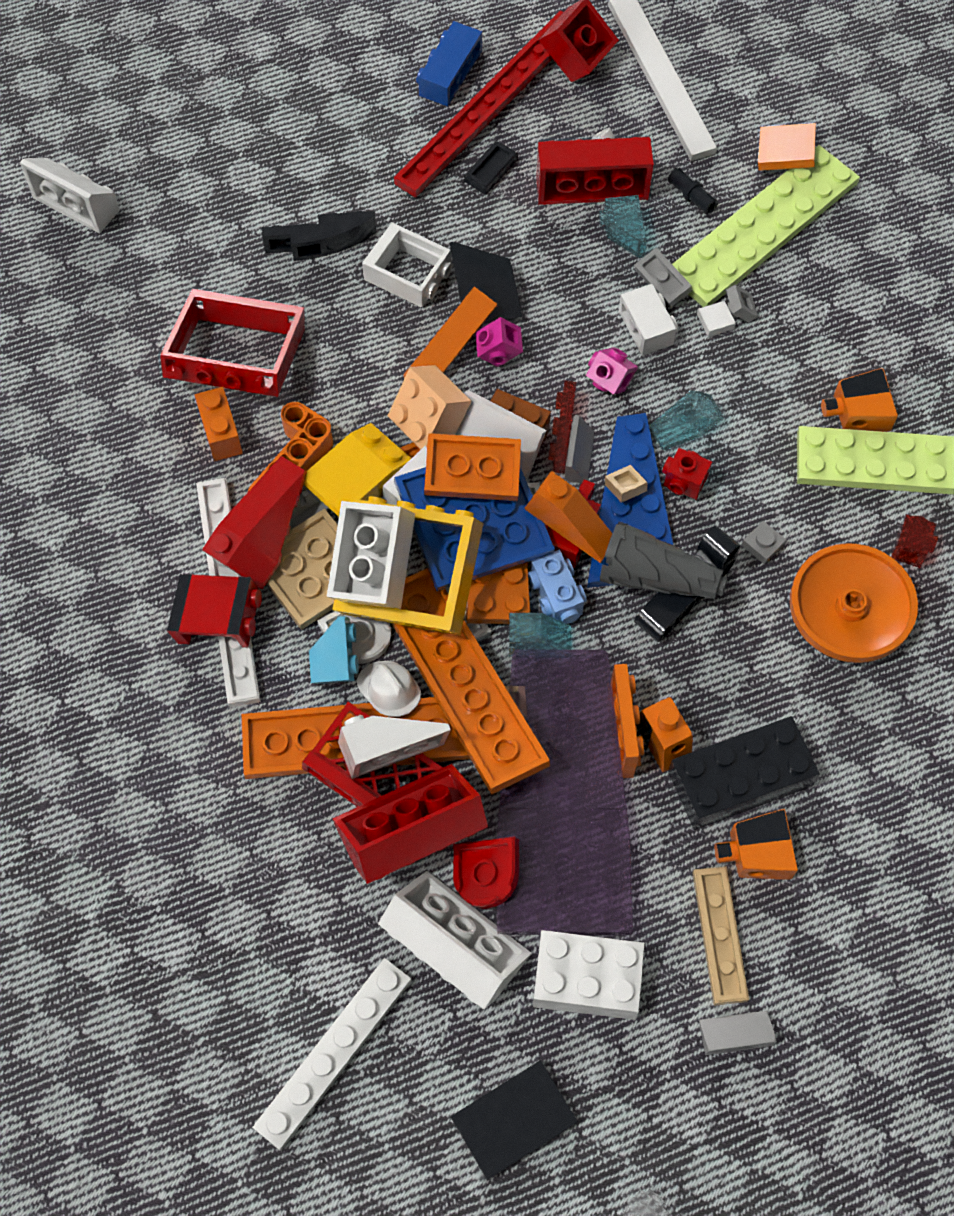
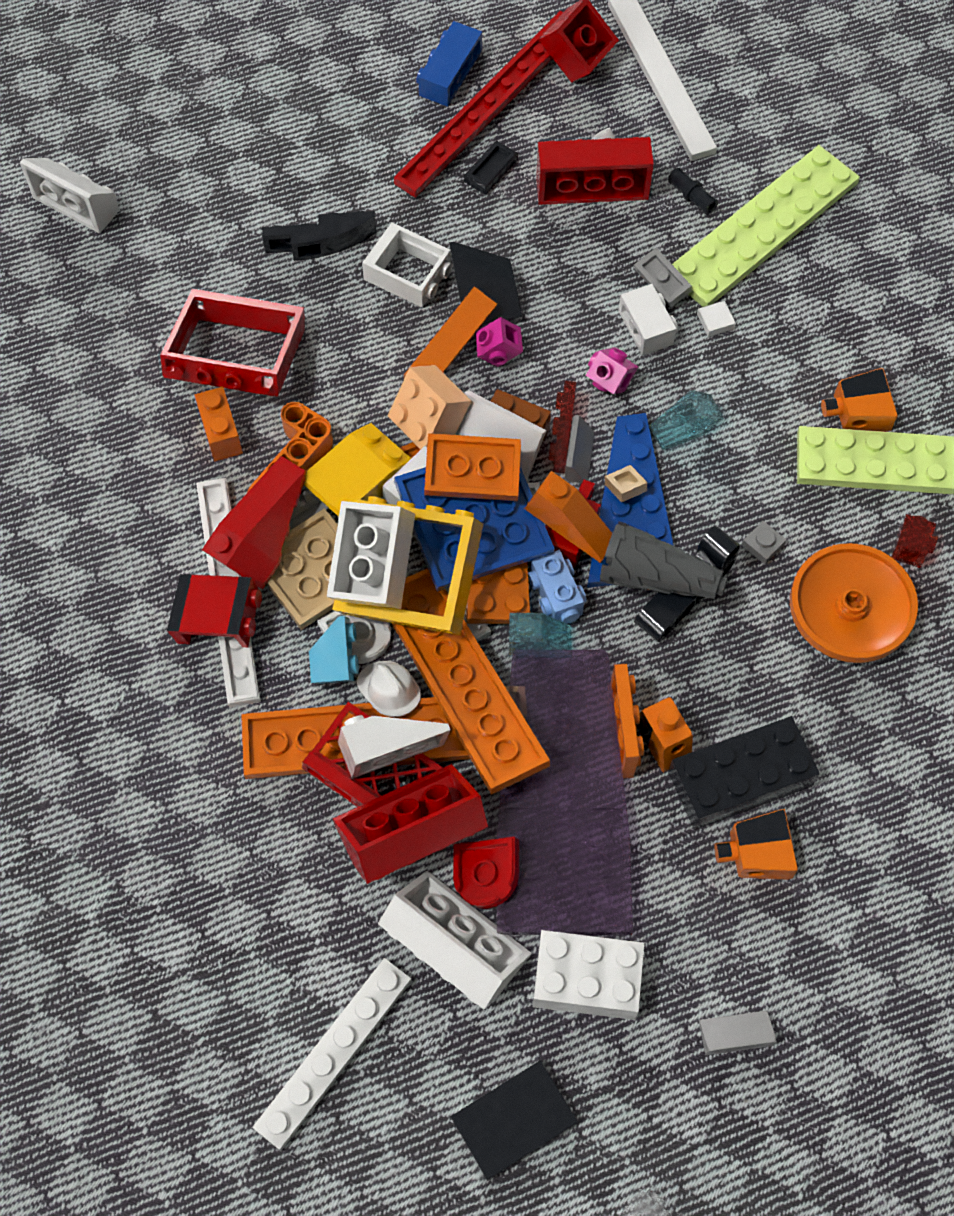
clear light blue slope [599,195,647,258] -> none
red brick [662,448,712,500] -> none
tan tile [692,866,749,1006] -> none
light grey plate [726,284,758,323] -> none
tile [758,123,816,170] -> none

